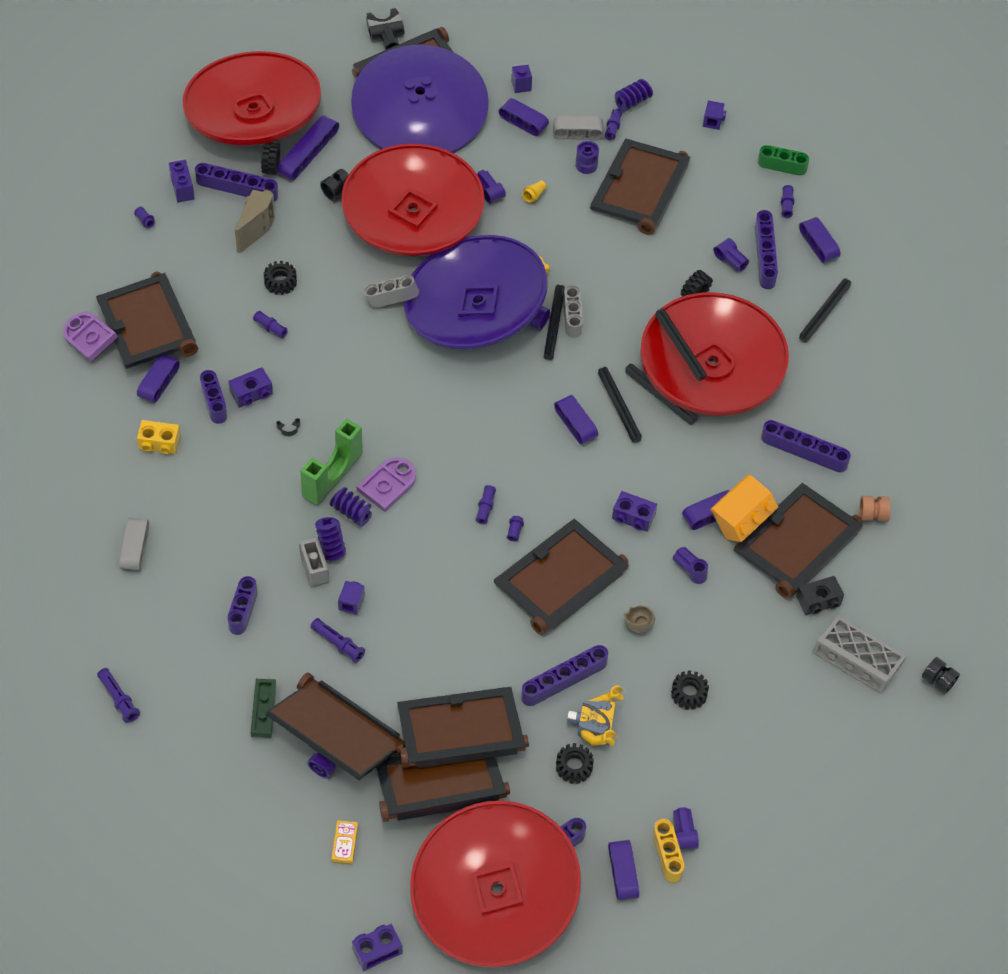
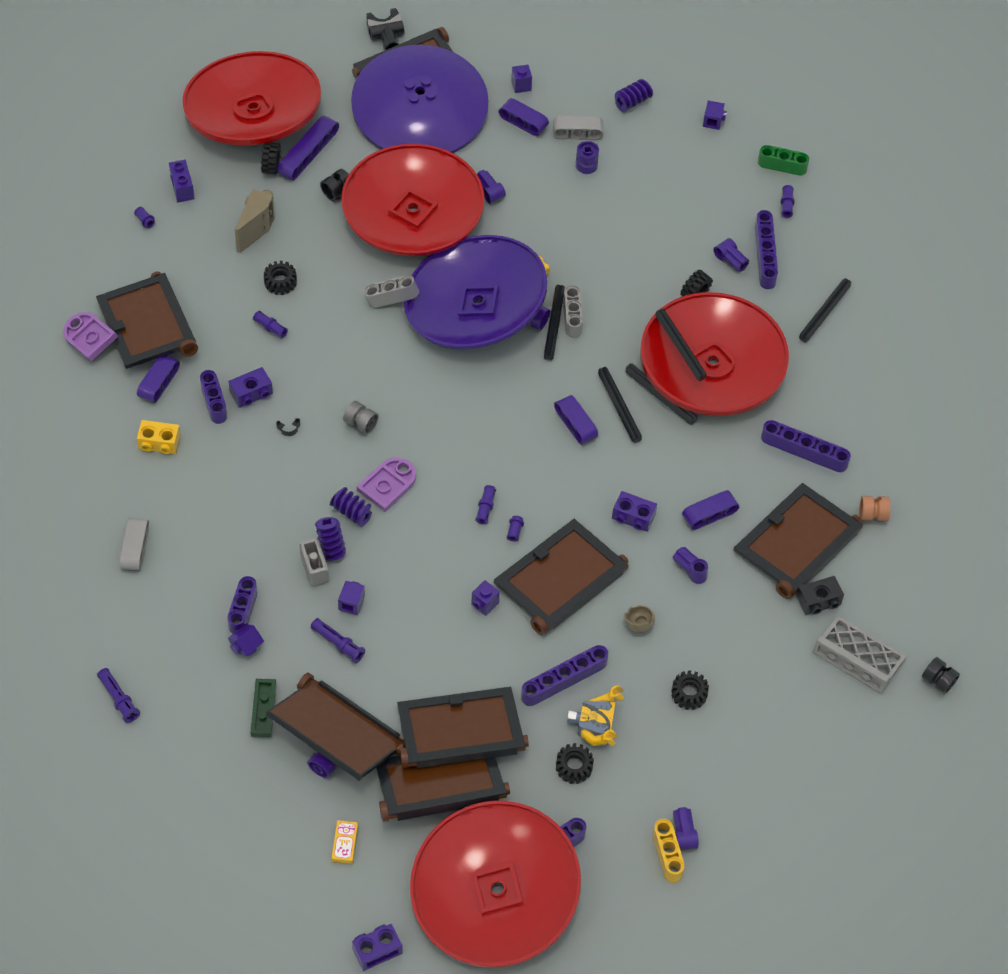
dark purple beam [195,163,278,201] -> none
bright green arch [300,418,363,505] -> none
yellow cone [522,180,547,203] -> none
door [590,138,690,235] -> none
dark purple pin [604,109,622,140] -> none
dark purple beam [608,840,639,900] -> none
light orange slope [711,474,778,542] -> none
dark purple beam [799,217,841,263] -> none
none -> dark purple brick [227,624,264,656]
none -> flat silver wheel [343,400,379,435]
none -> dark purple brick [471,580,500,616]

